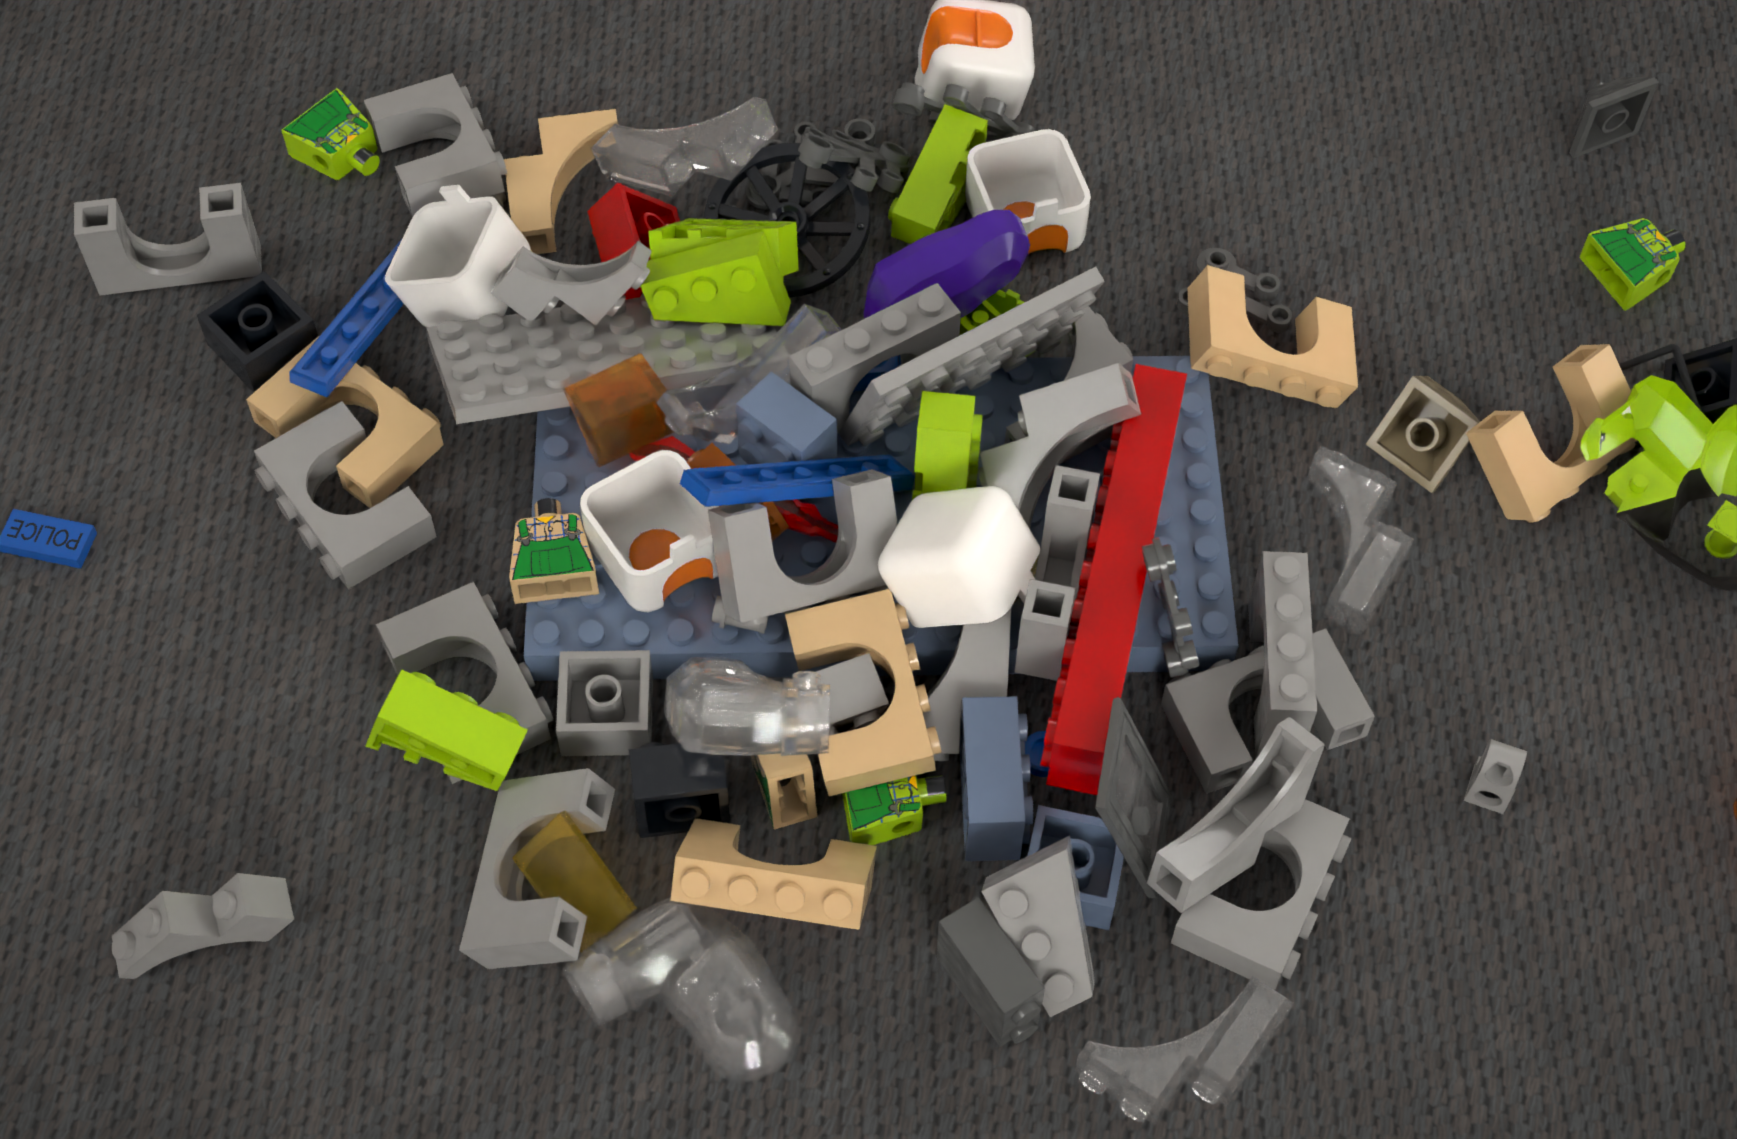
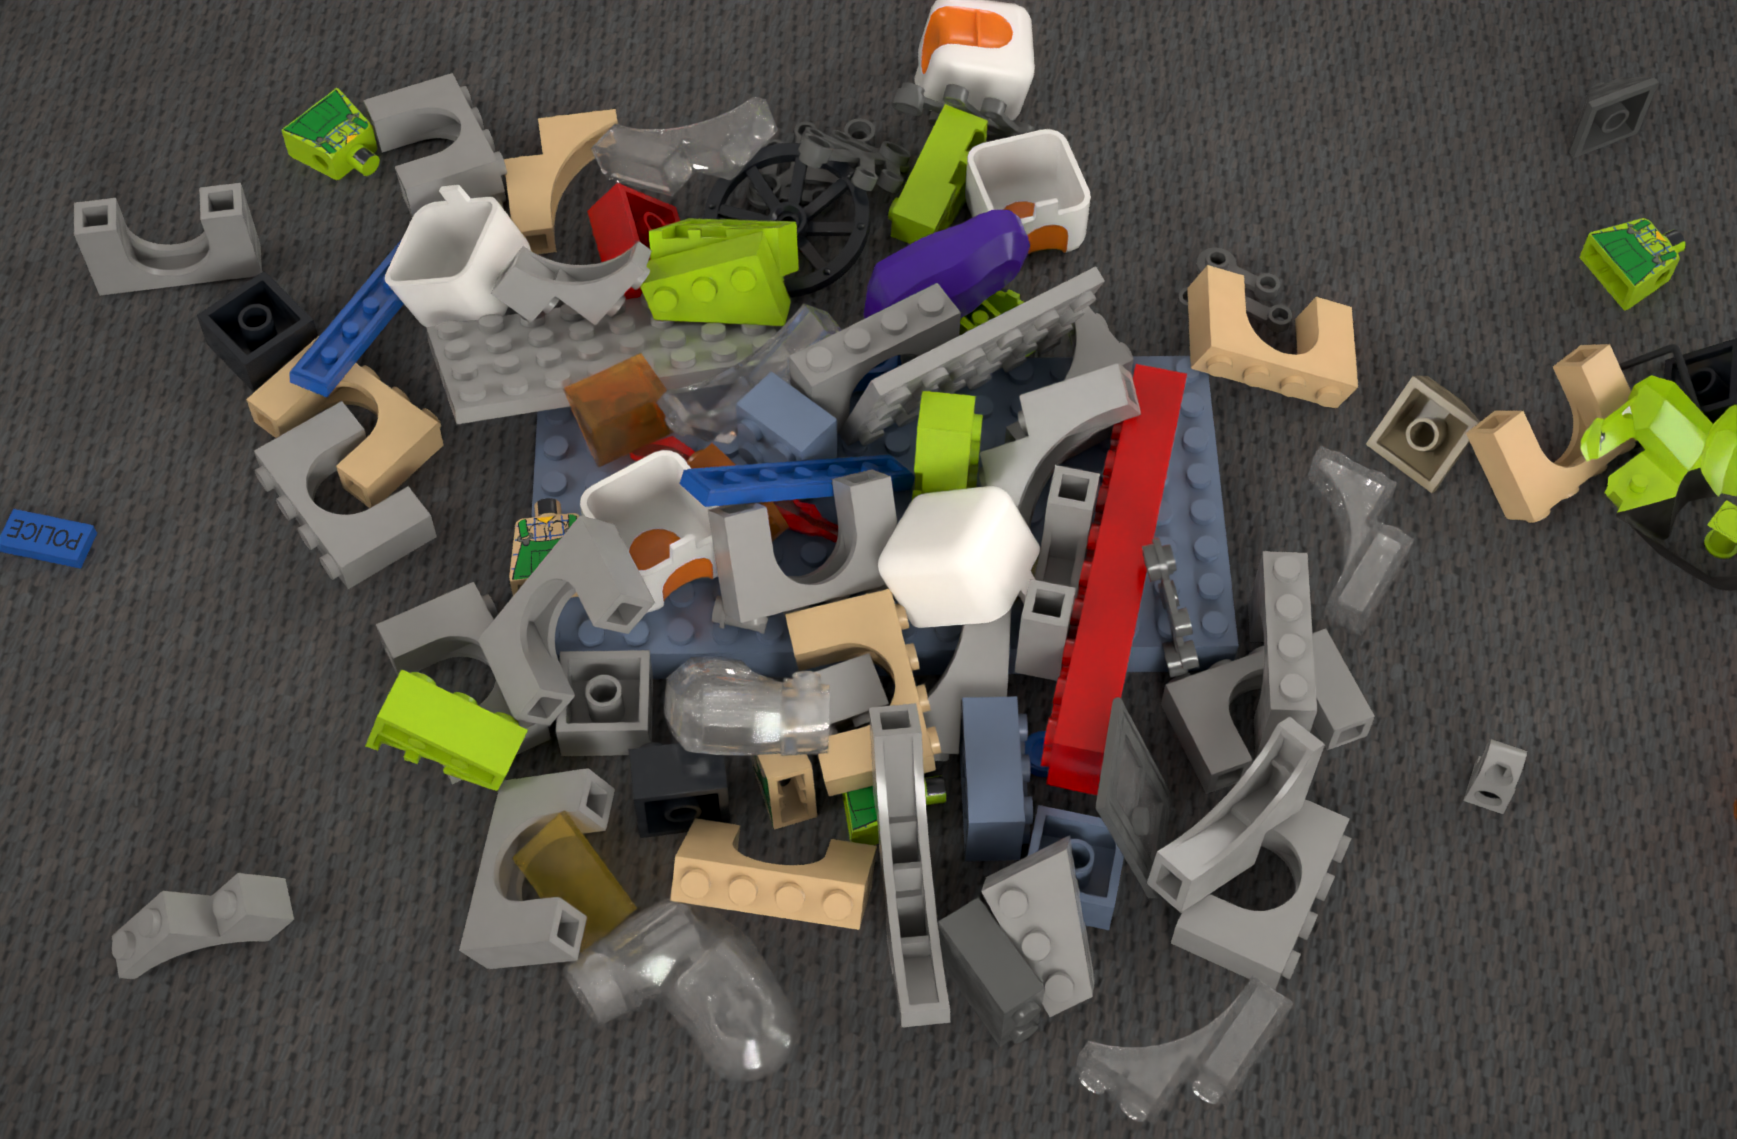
none -> light grey arch [478,515,655,726]
none -> light grey arch [869,703,950,1027]

